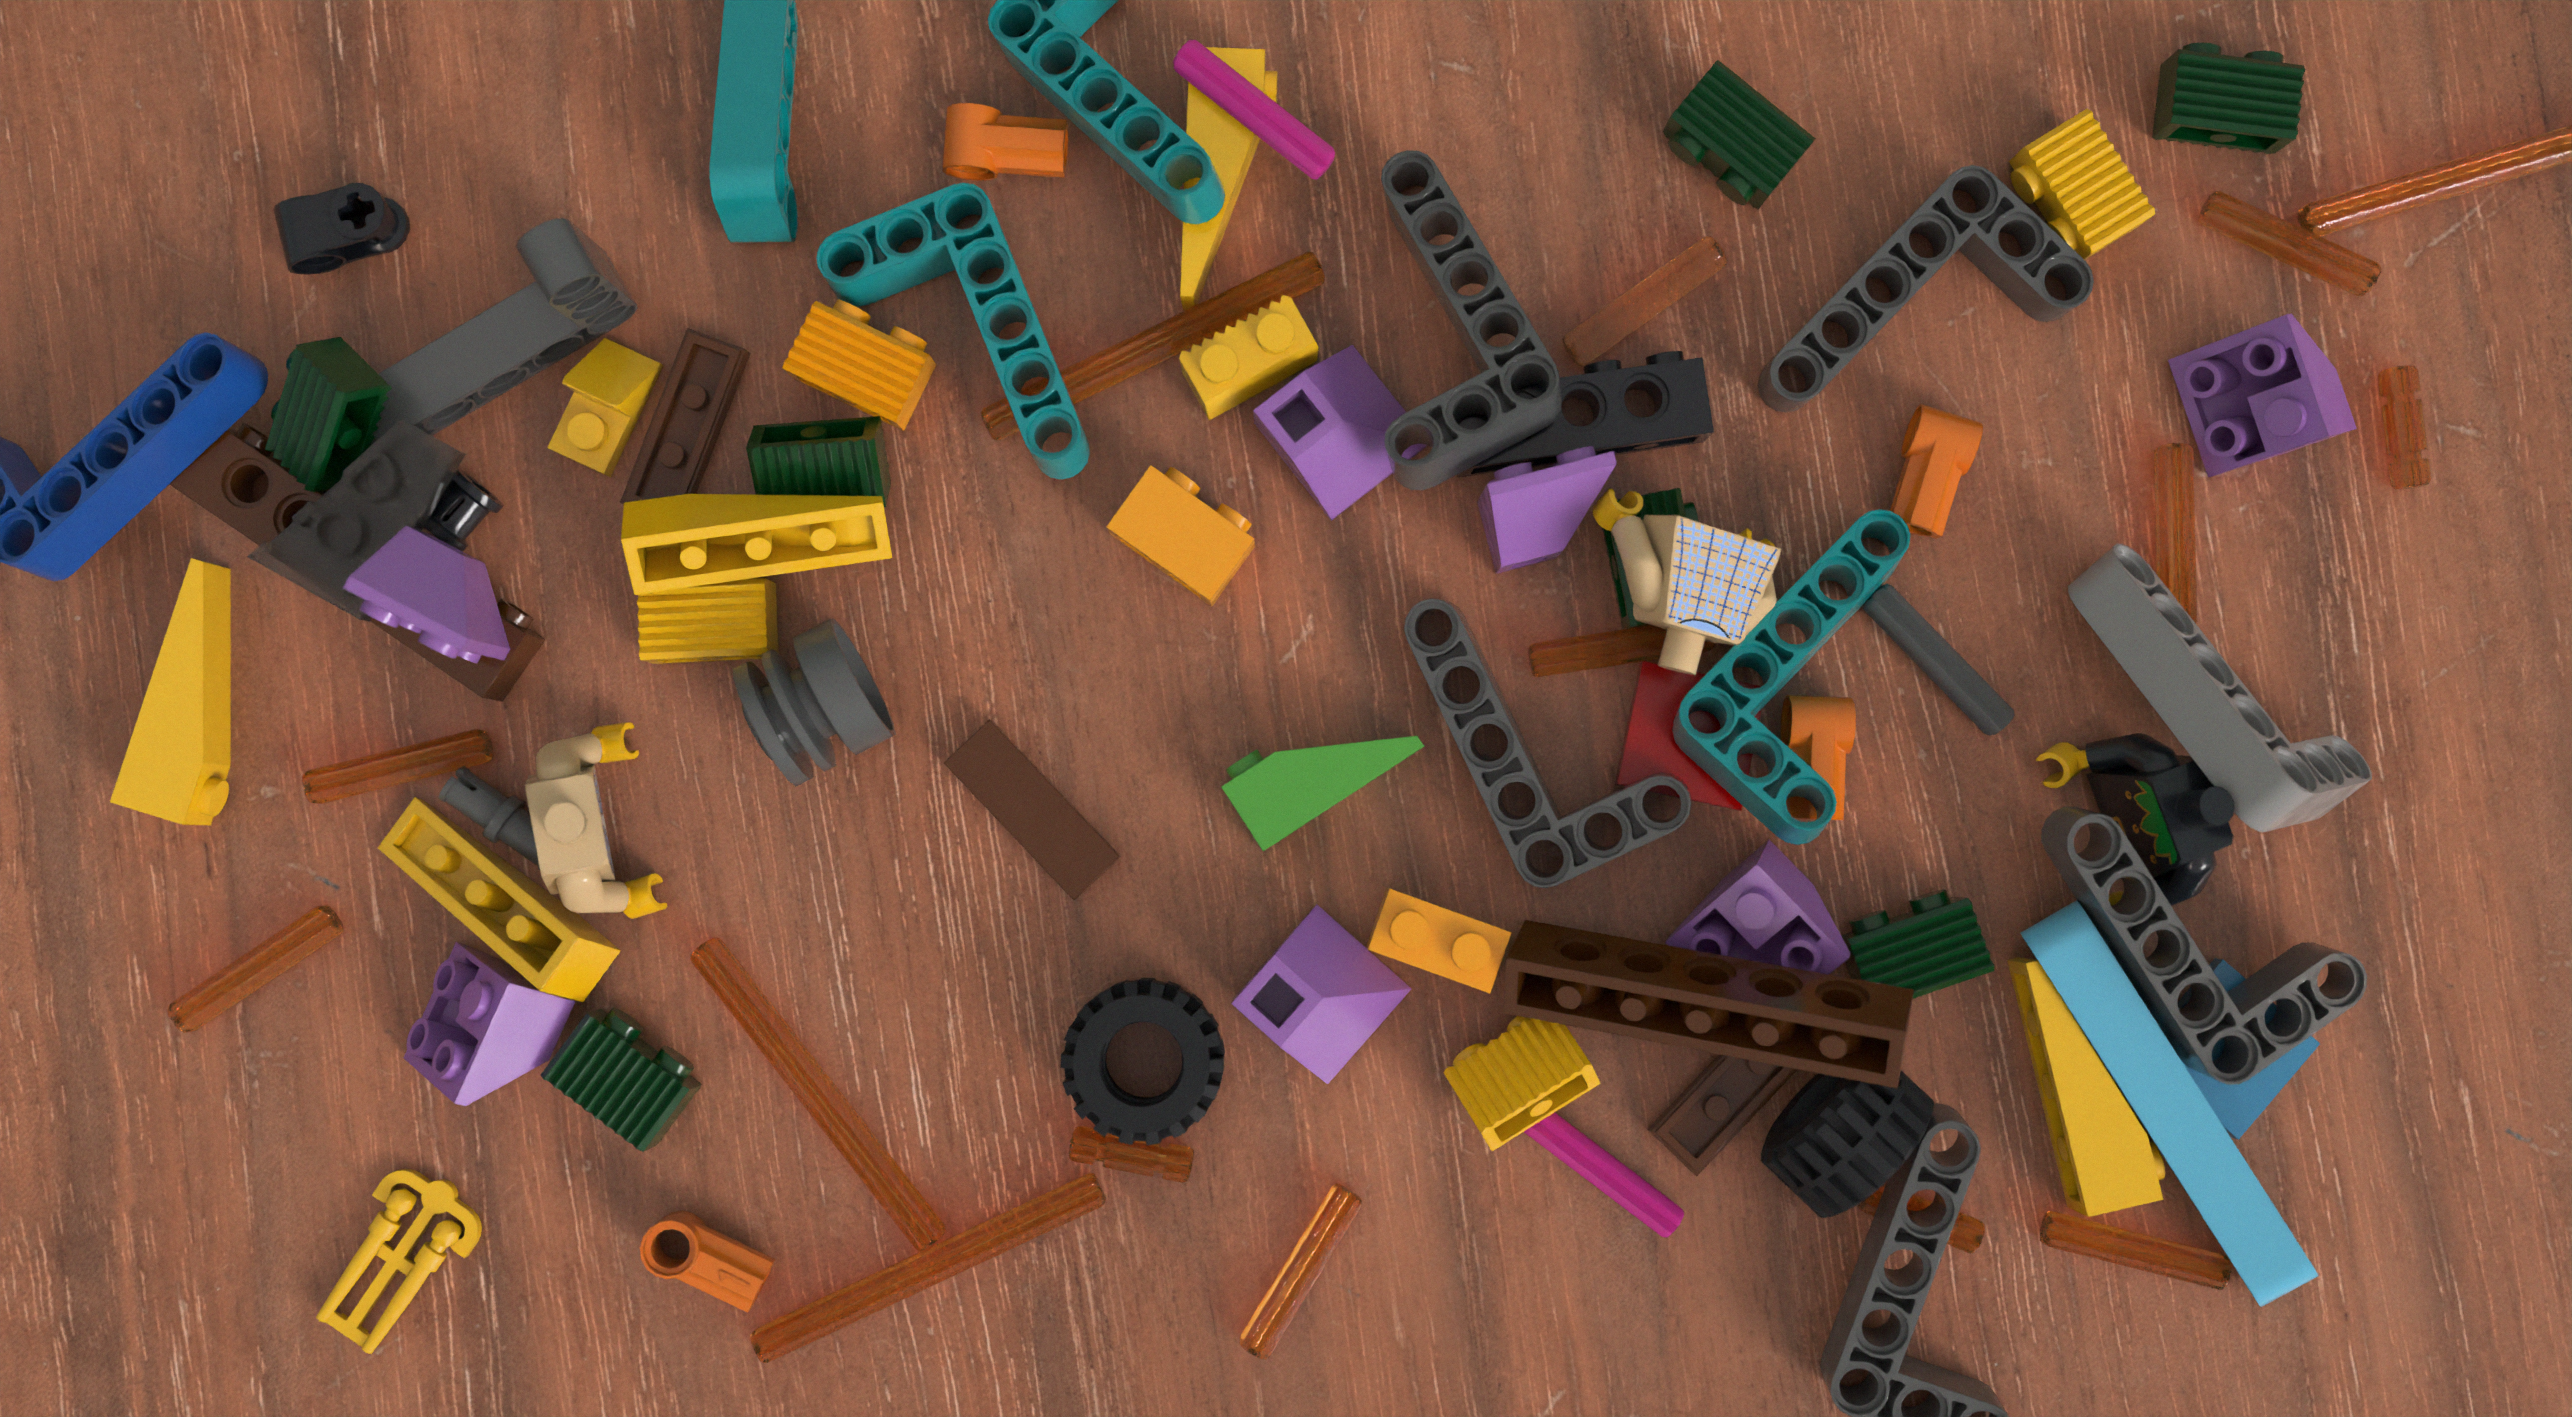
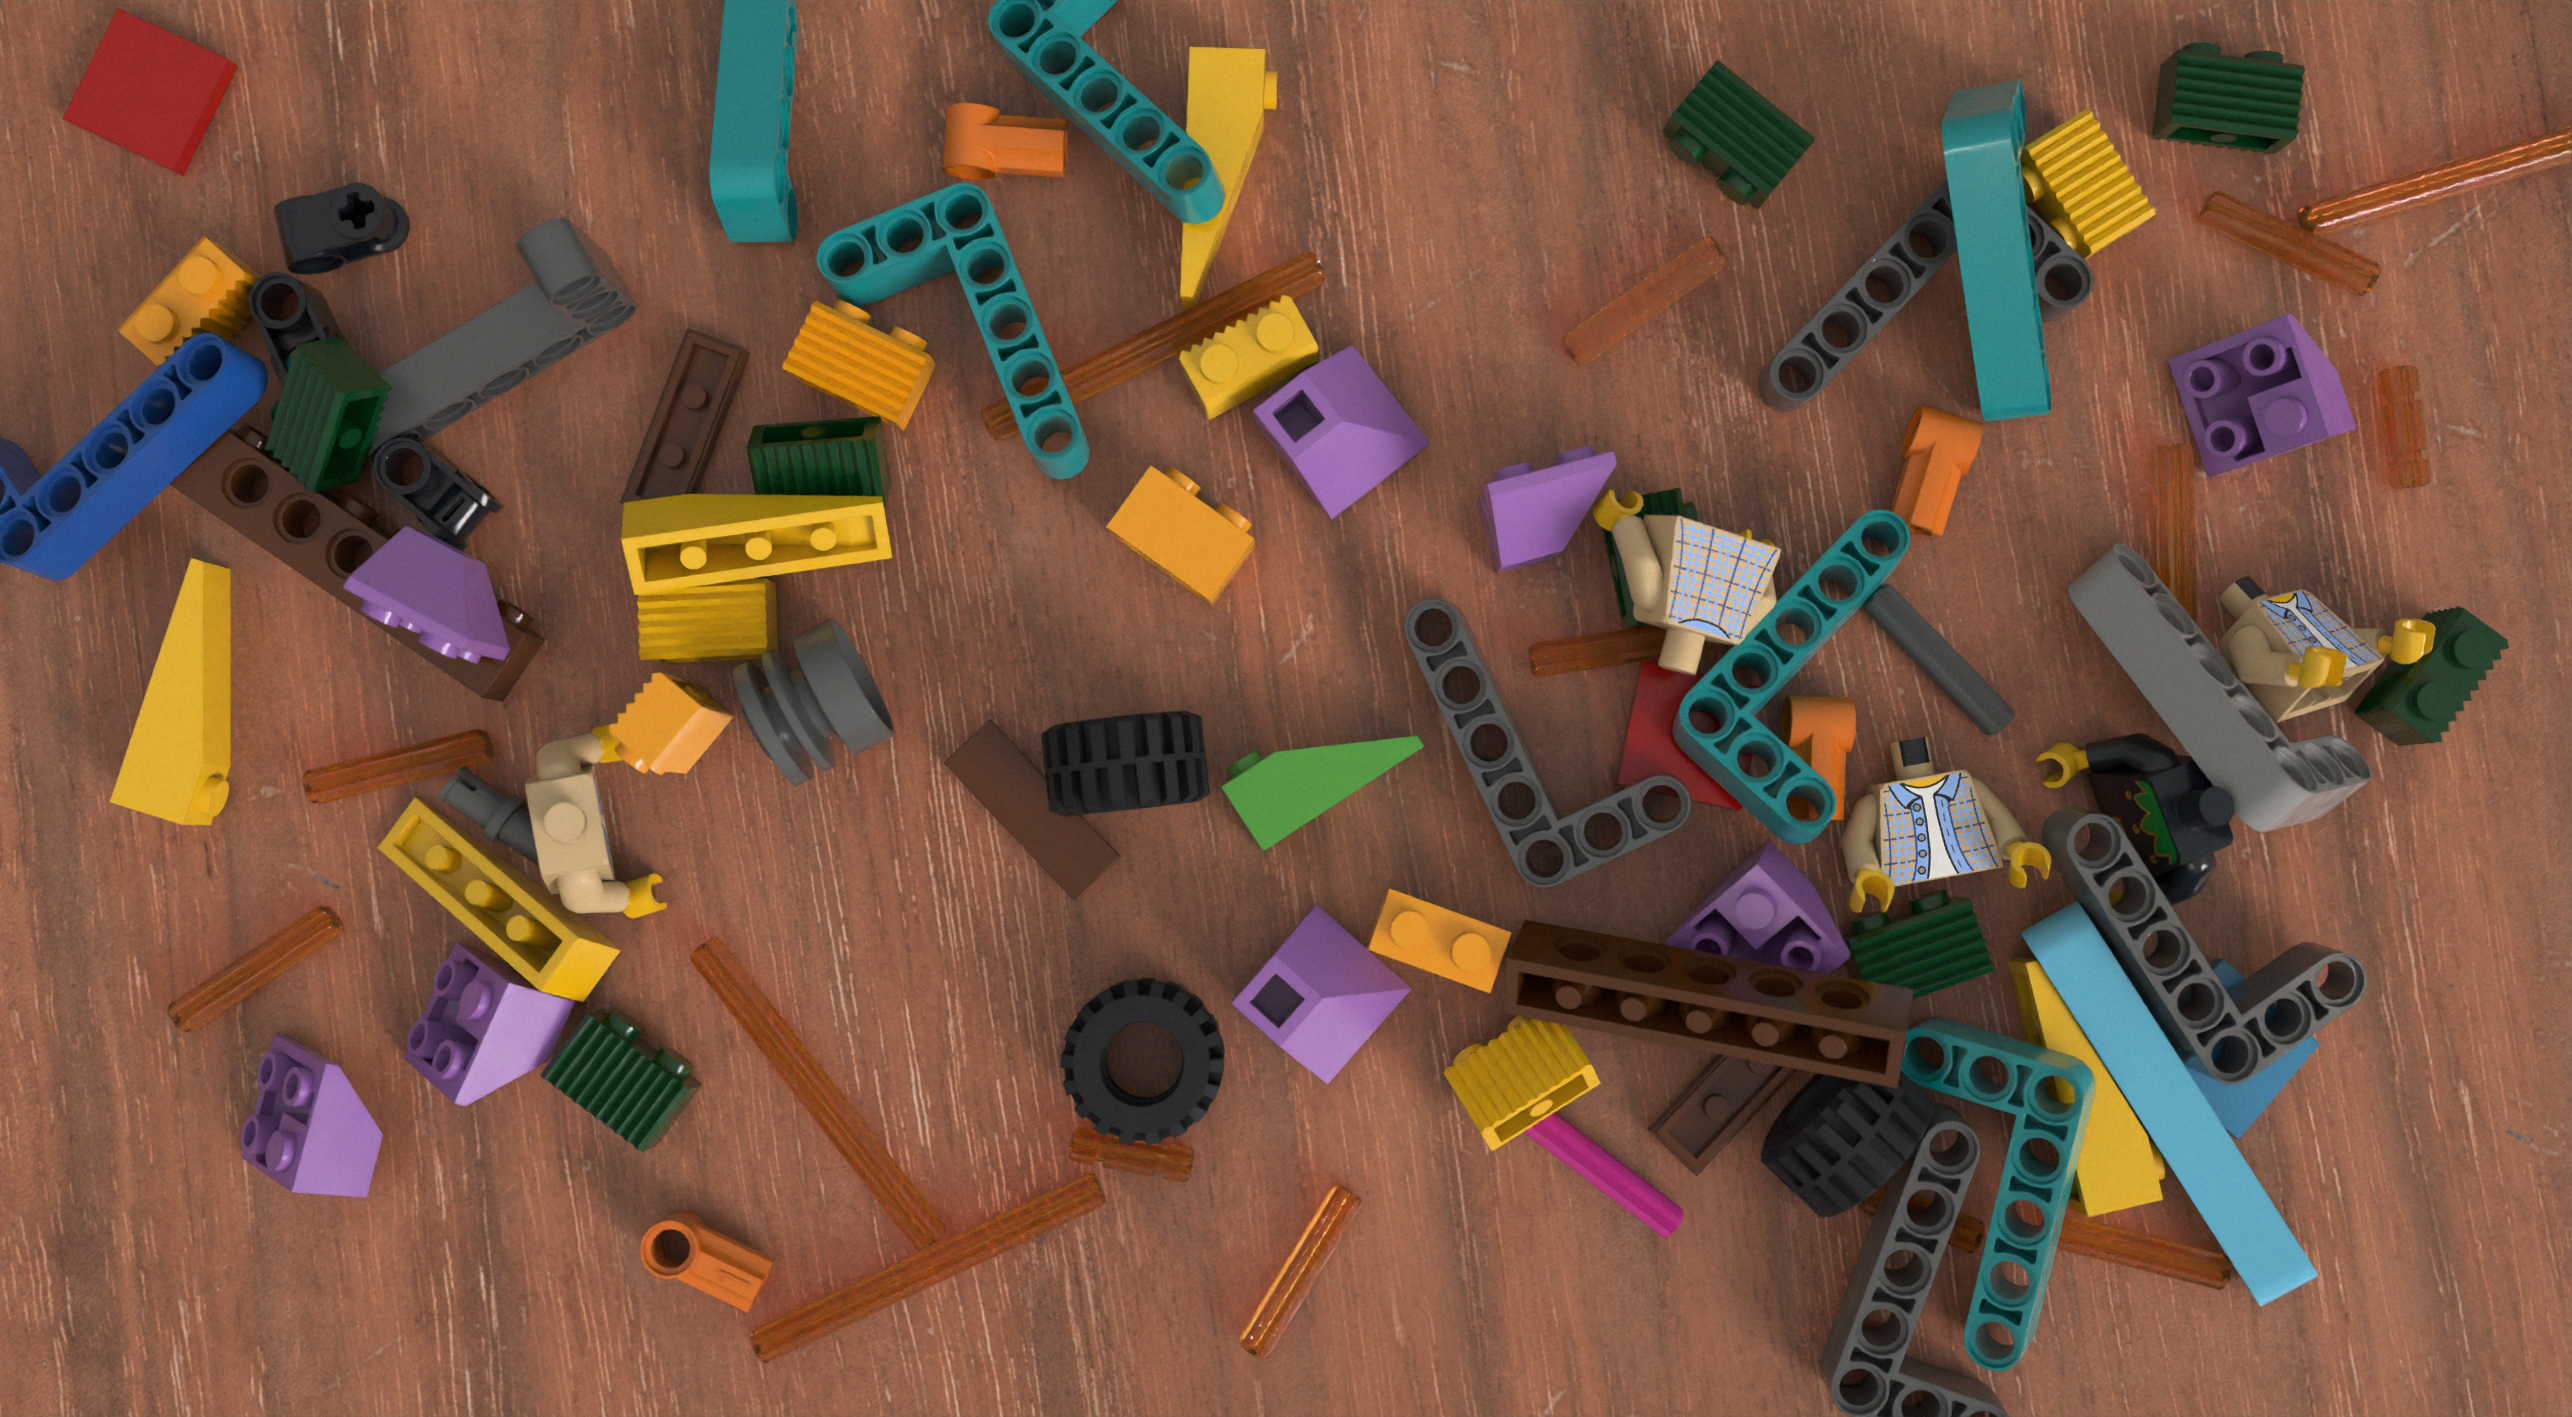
clear smoke wing [247,419,466,622] -> none
yellow piece [316,1169,482,1354] -> none
yellow slope [547,338,664,478] -> none
dark pink axle [1173,39,1335,180] -> none
dark grey beam [1381,150,1562,491] -> none
black brick [1457,351,1714,478] -> none
none -> red tile [62,8,238,176]
none -> light orange brick [118,235,262,367]
none -> medium lavender slope [241,1034,383,1198]
none -> black piece [248,272,349,387]
none -> light orange brick [609,672,734,776]
none -> black tyre [1041,711,1210,817]
none -> torso [1841,737,2051,913]
none -> teal beam [1901,1017,2095,1372]
none -> teal beam [1942,79,2051,422]
none -> torso [2219,576,2436,723]
none -> dark green brick [2355,606,2509,746]

